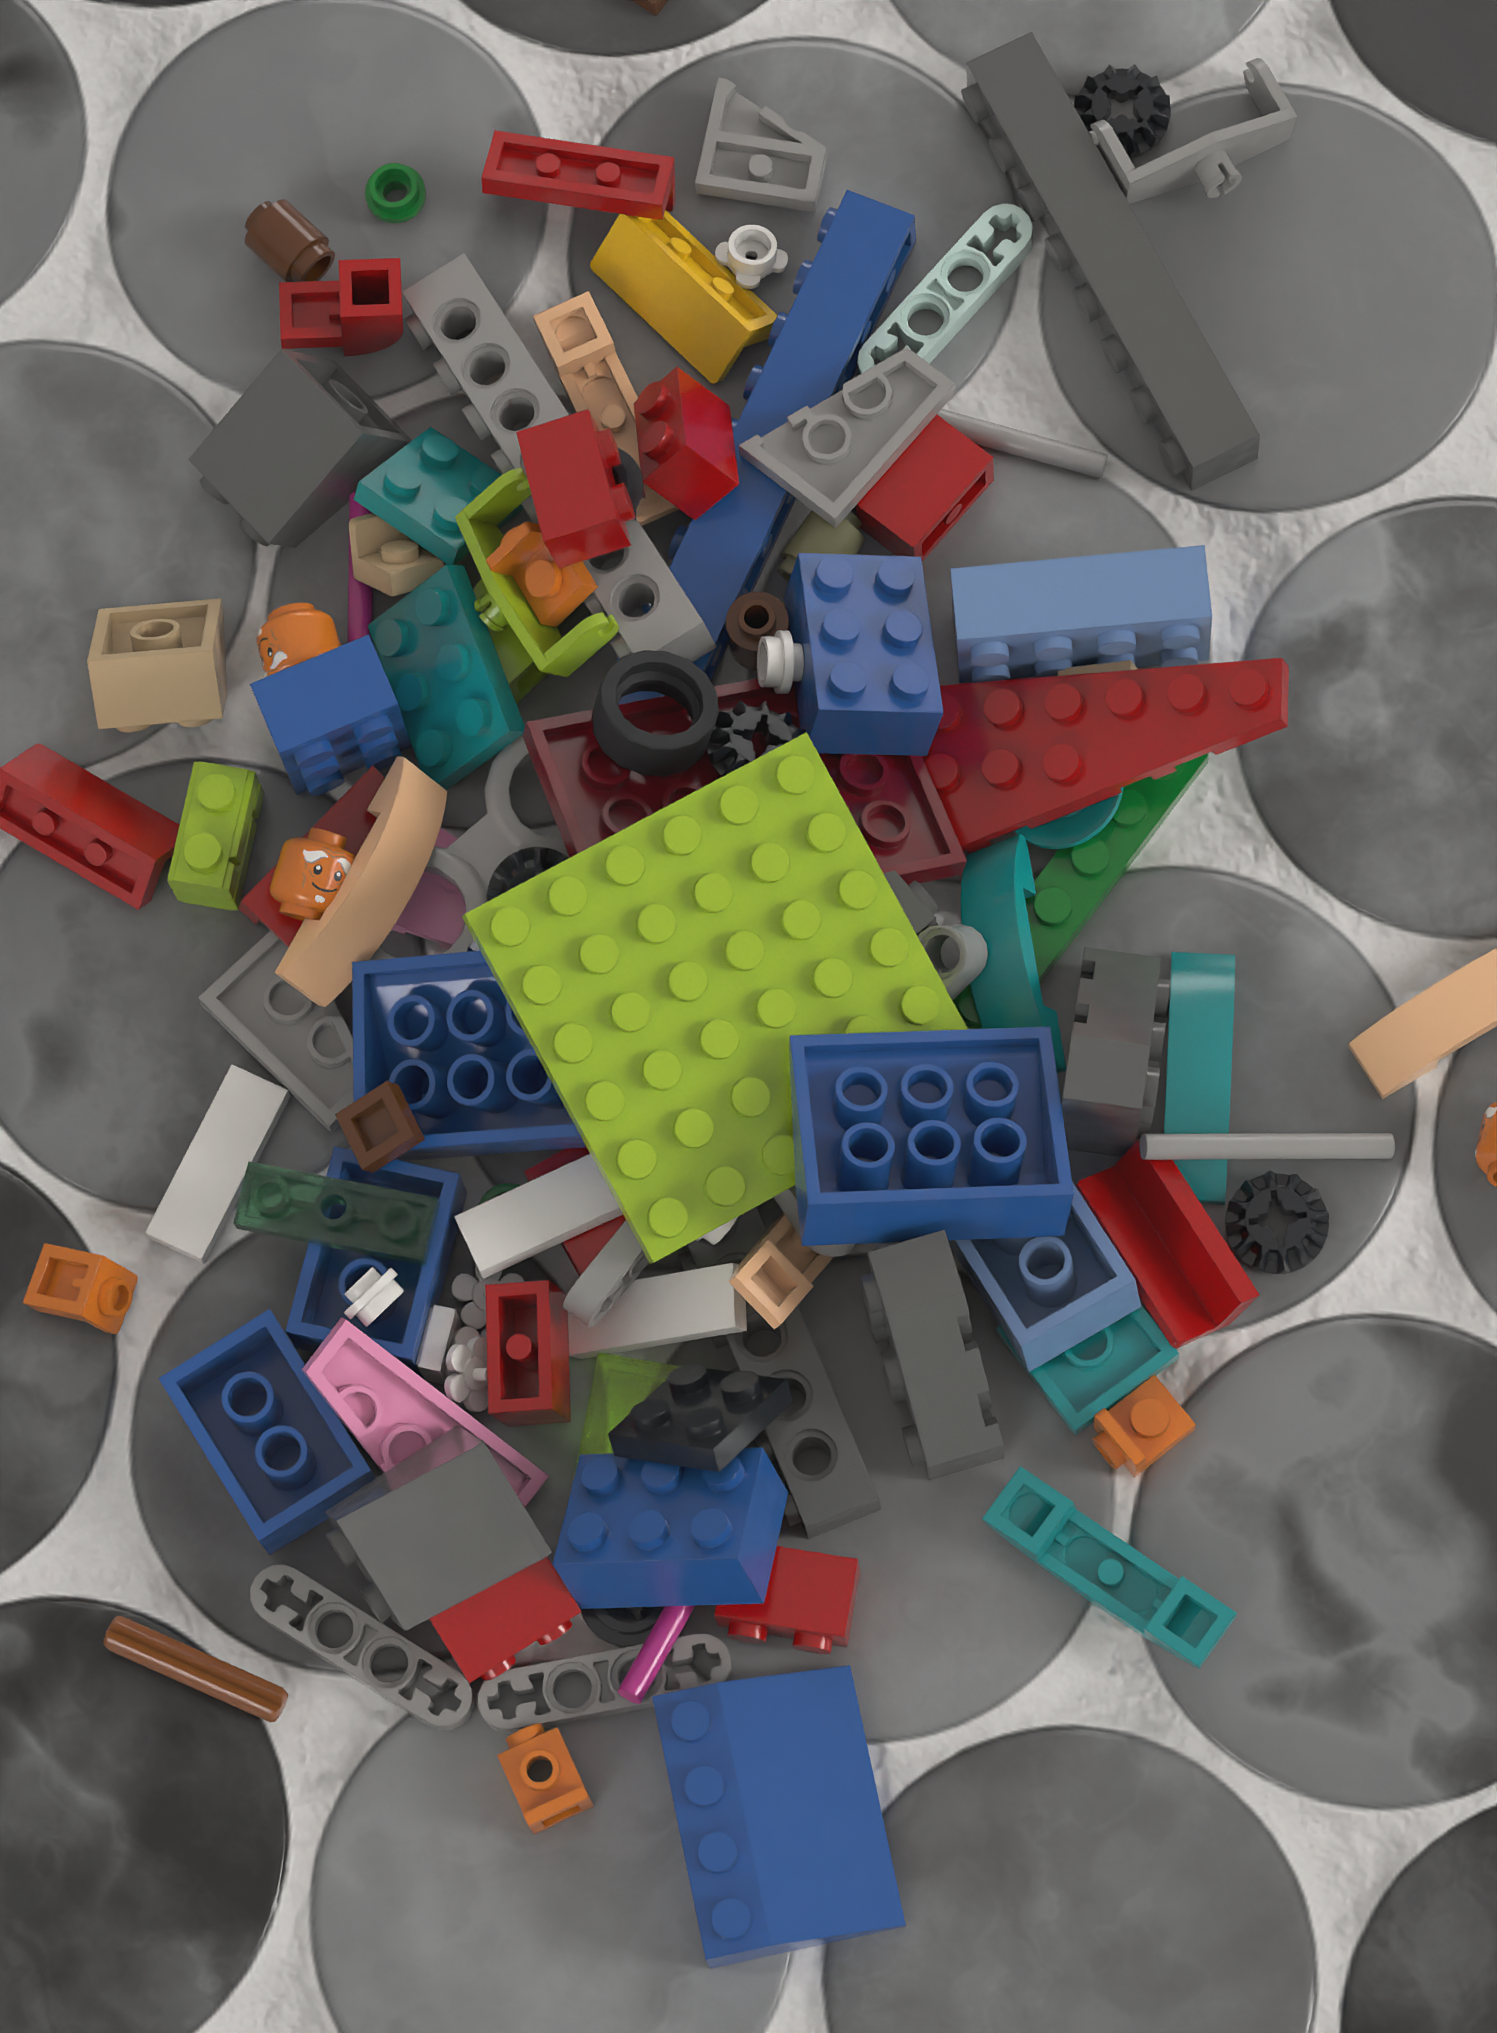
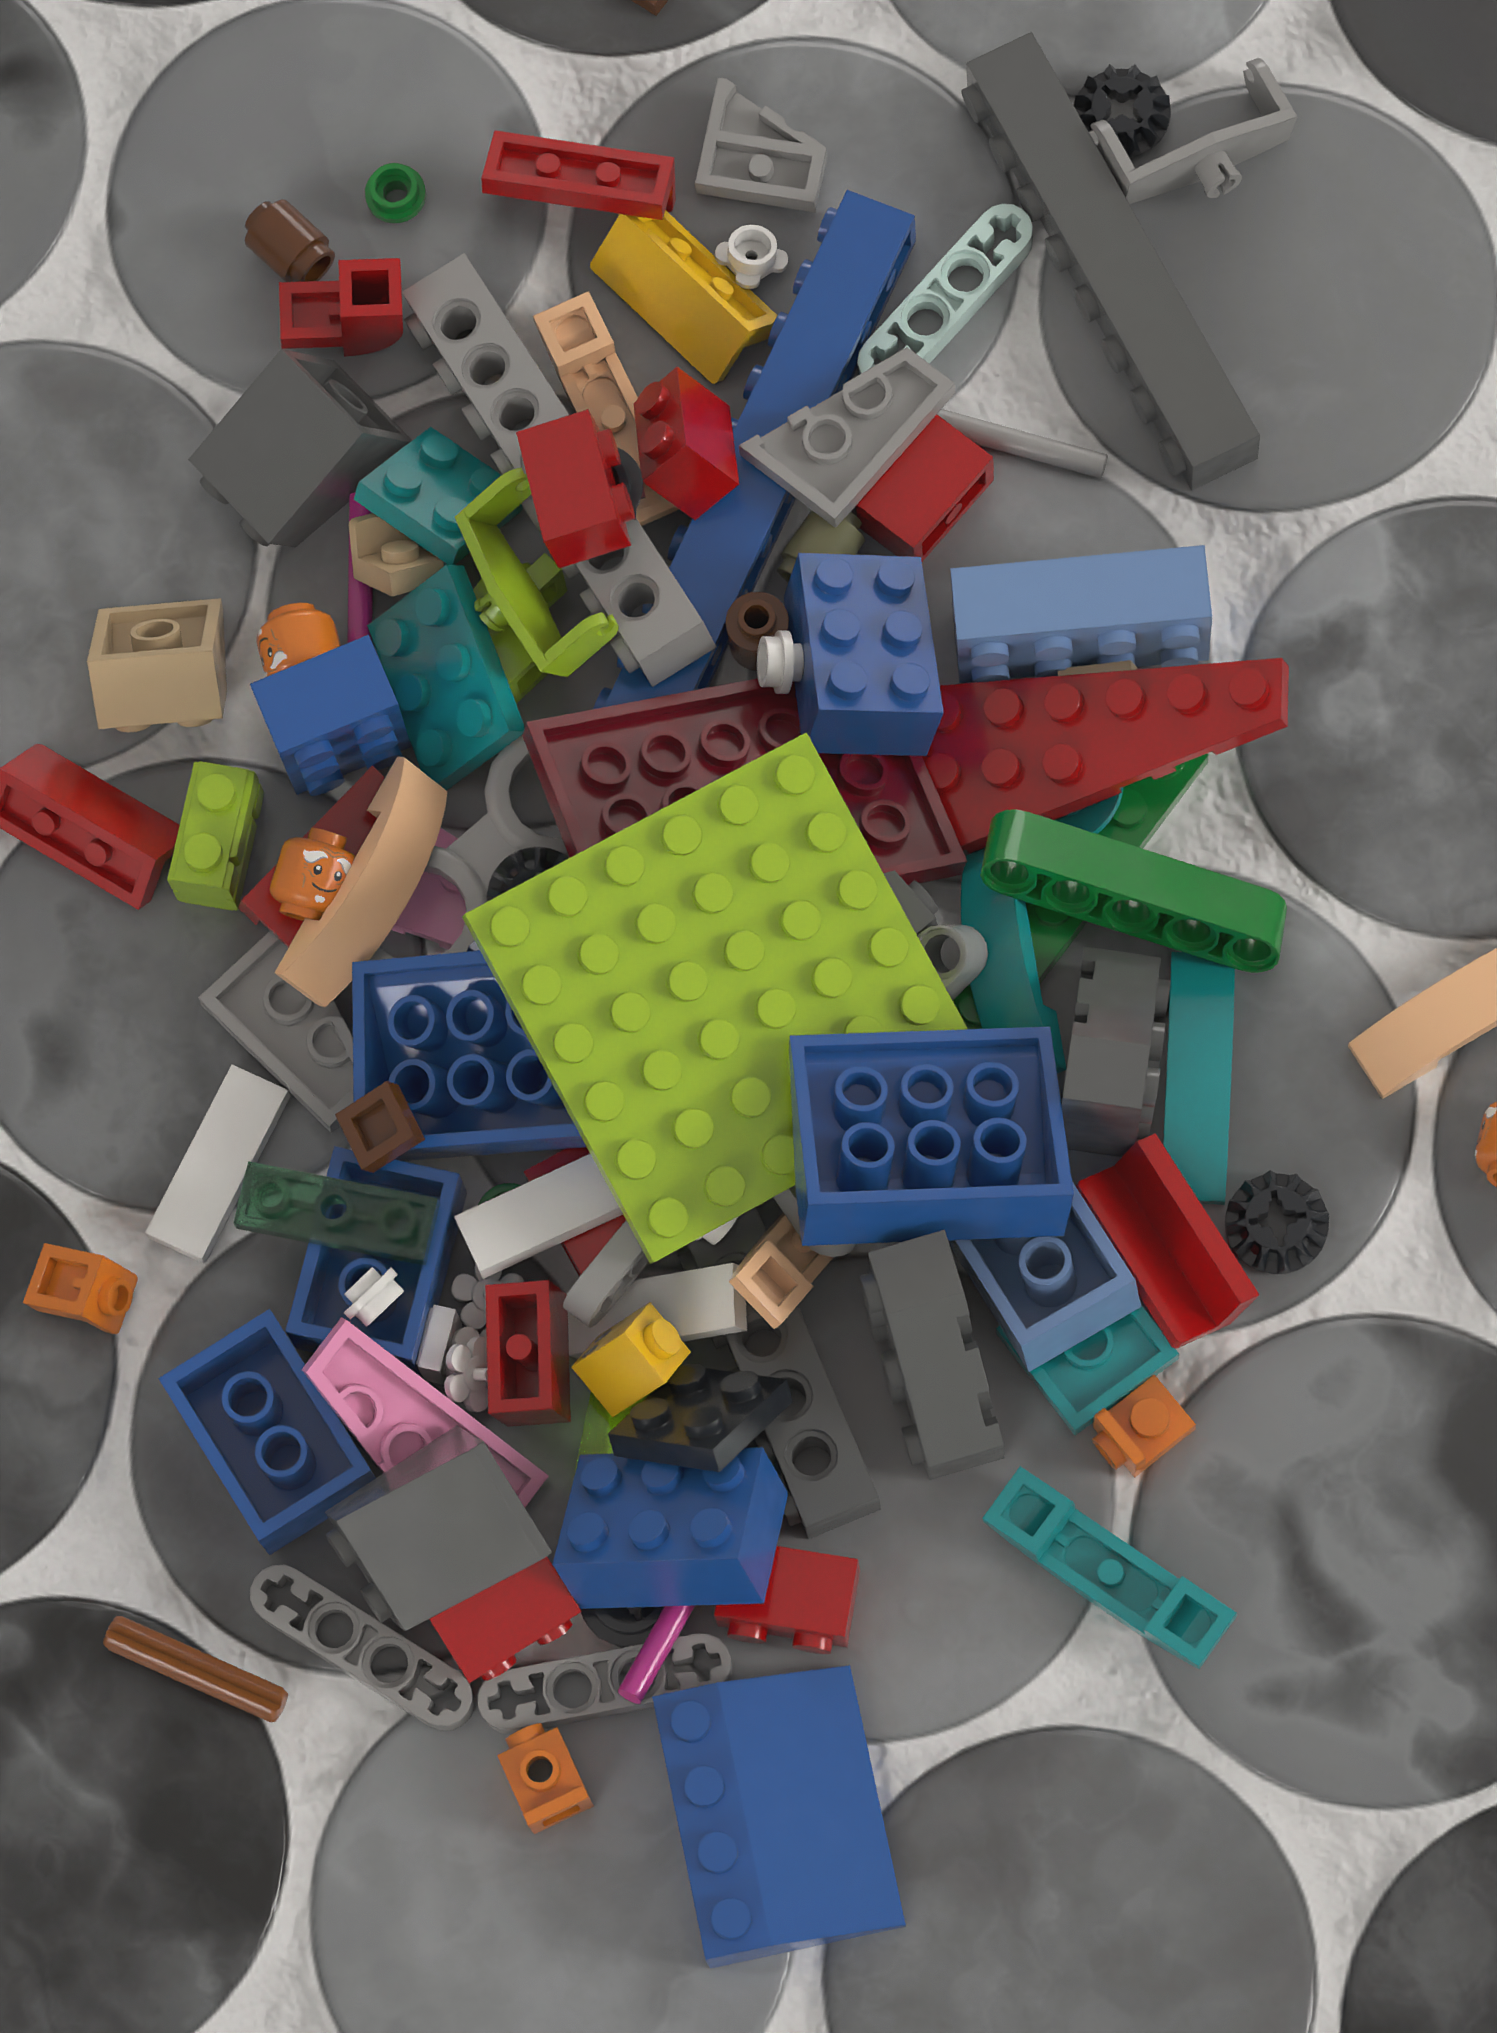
orange bracket [486,522,598,627] -> none
black tyre [592,650,719,776] -> none
black gear [707,700,806,777] -> none
light grey bar [1140,1133,1395,1160] -> none
none -> yellow brick [571,1302,691,1417]
none -> green beam [980,809,1287,973]

